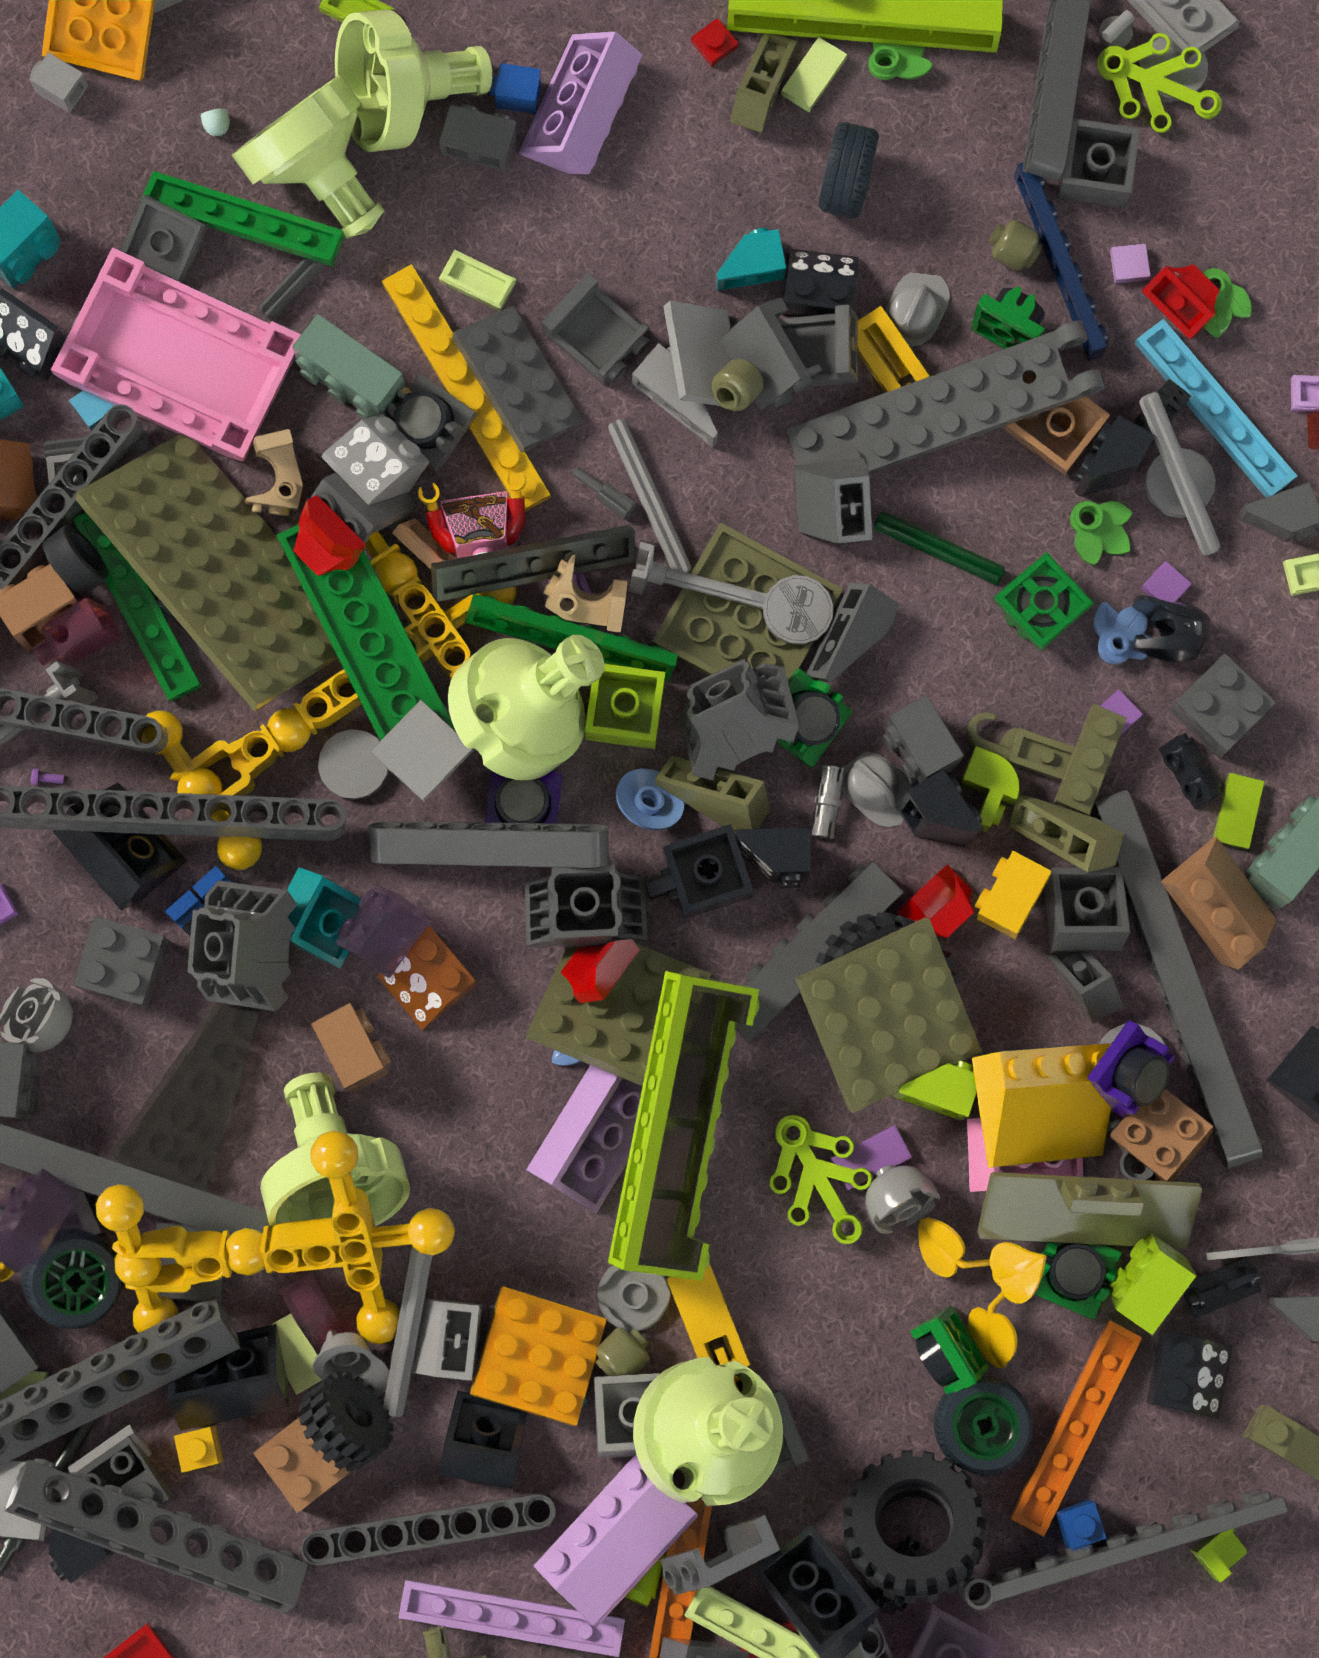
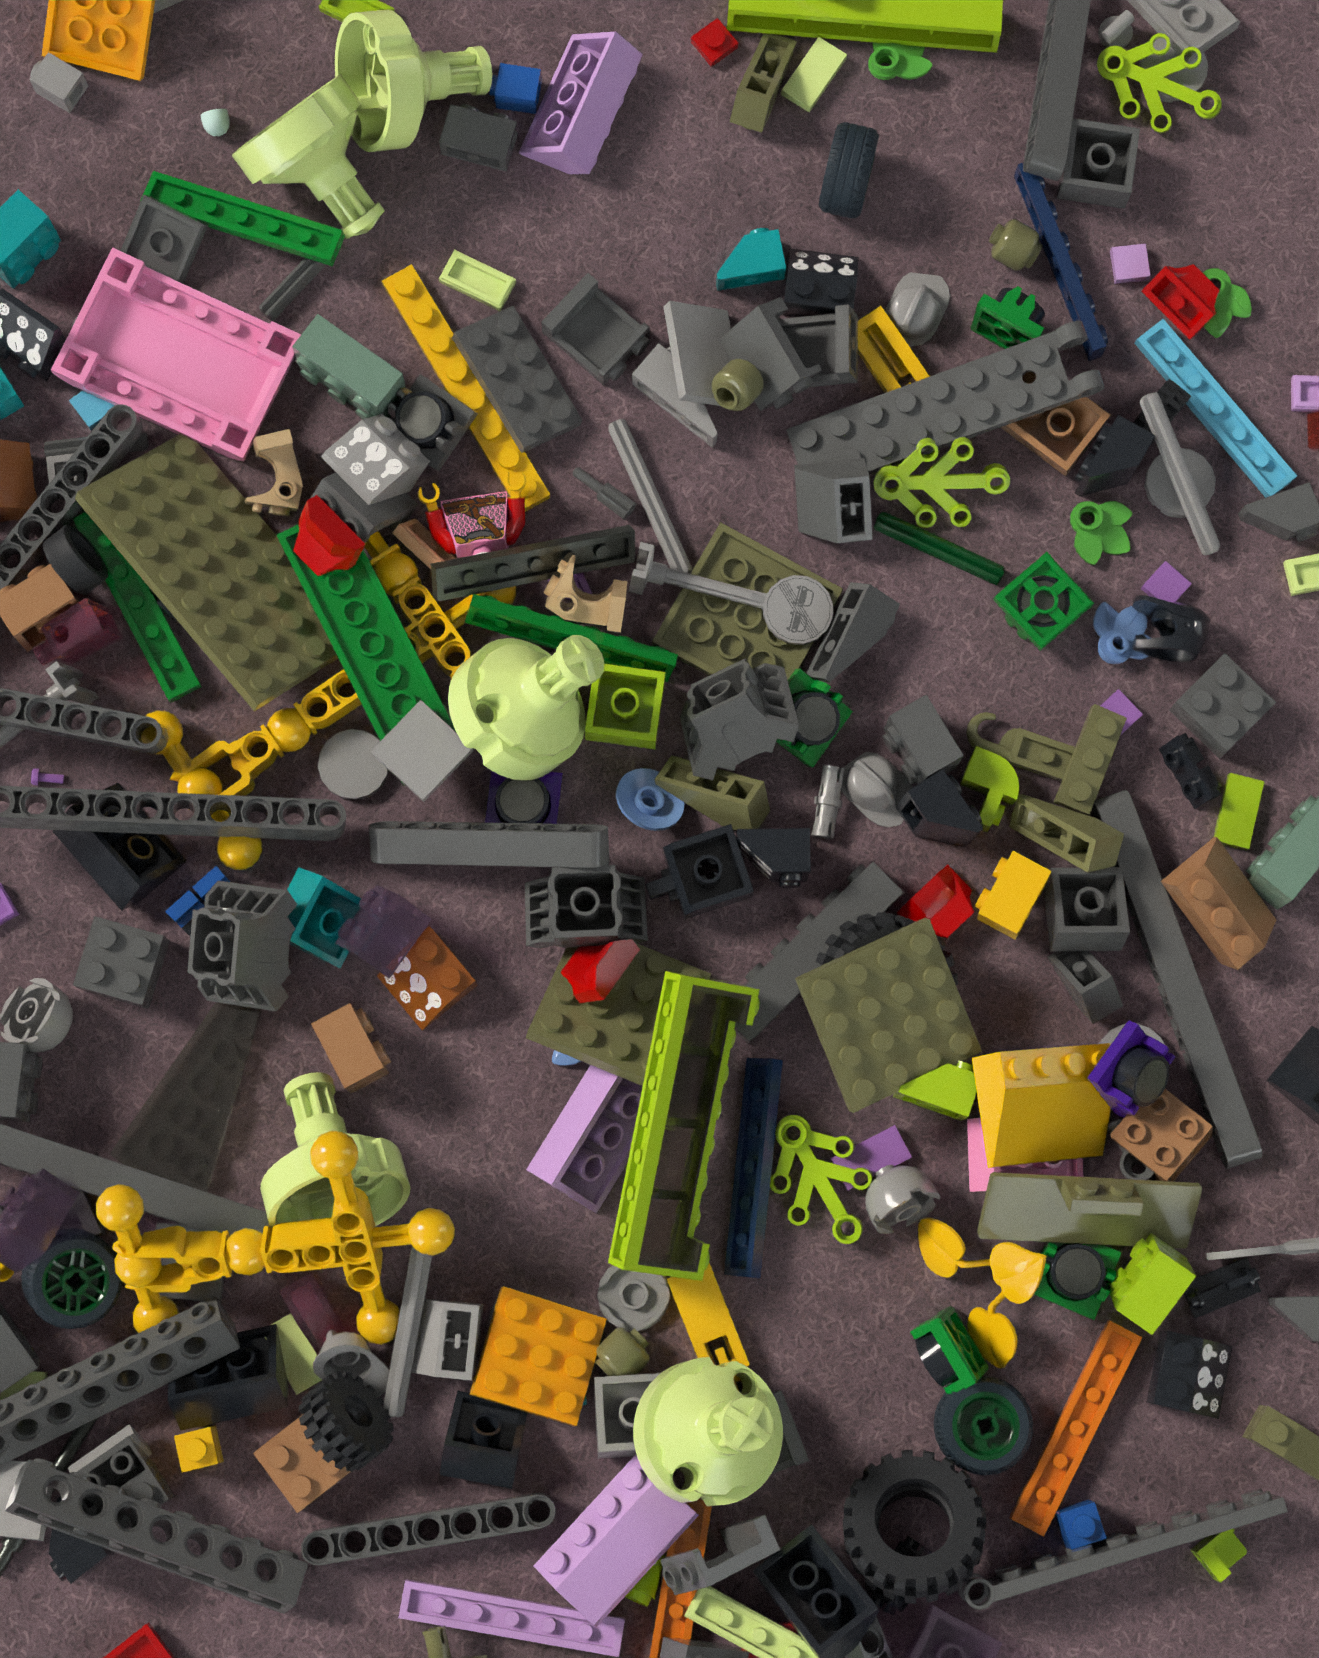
none -> dark blue plate [724,1058,783,1278]
none -> lime plant [873,437,1010,528]

